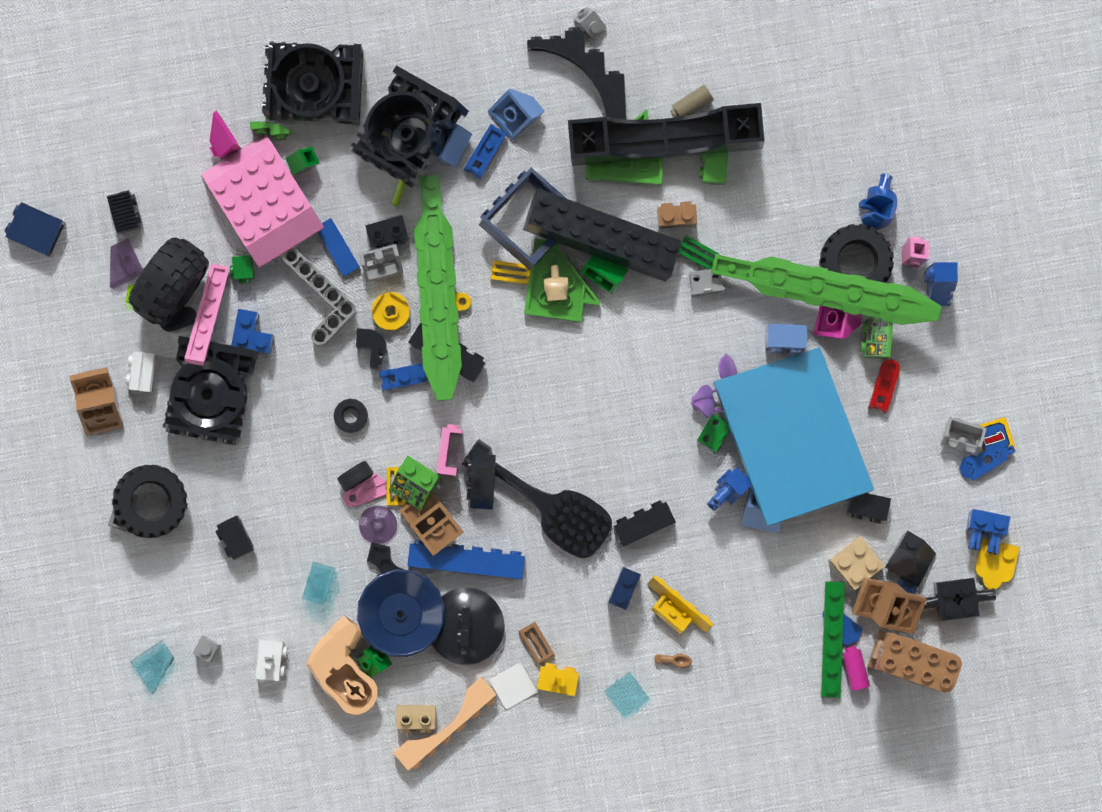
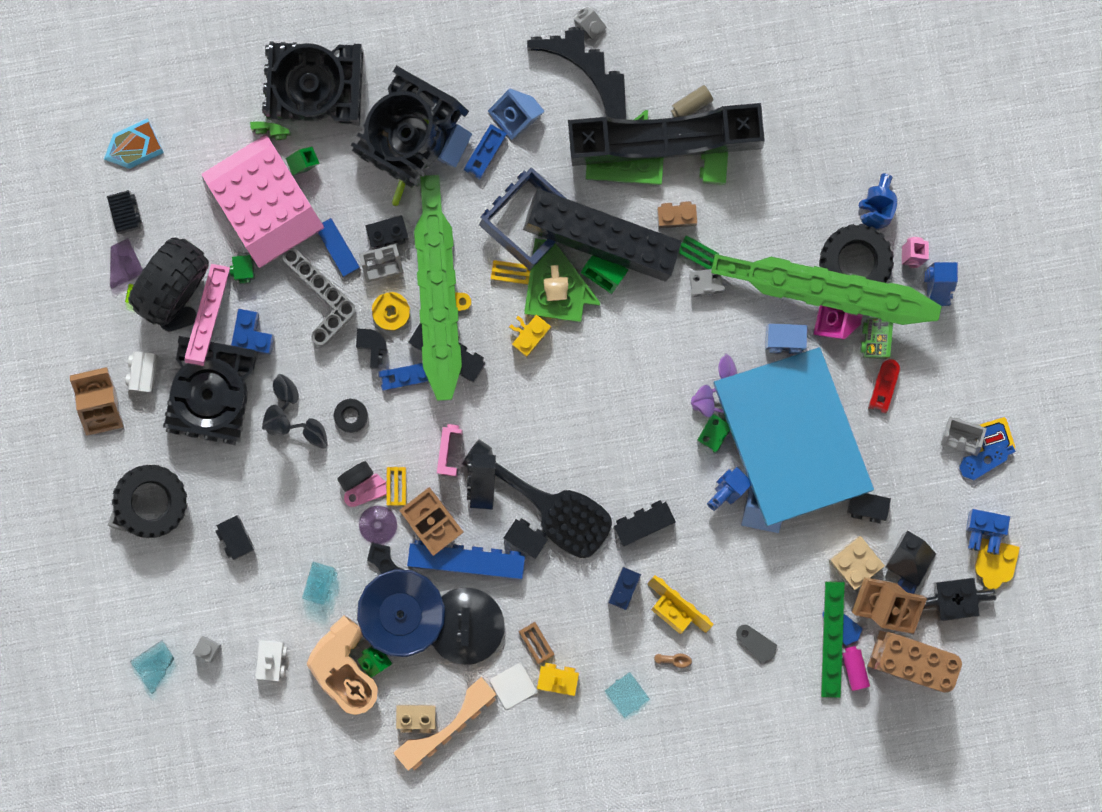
dark blue brick [5,202,66,257] -> none
dark pink slope [209,110,241,160] -> none
bright green slope [389,455,442,511] -> none
none -> tile [104,118,164,169]
none -> black plant [262,374,328,449]
none -> black brick [504,518,548,559]
none -> yellow brick [509,314,551,357]
none -> dark grey piece [736,625,777,663]

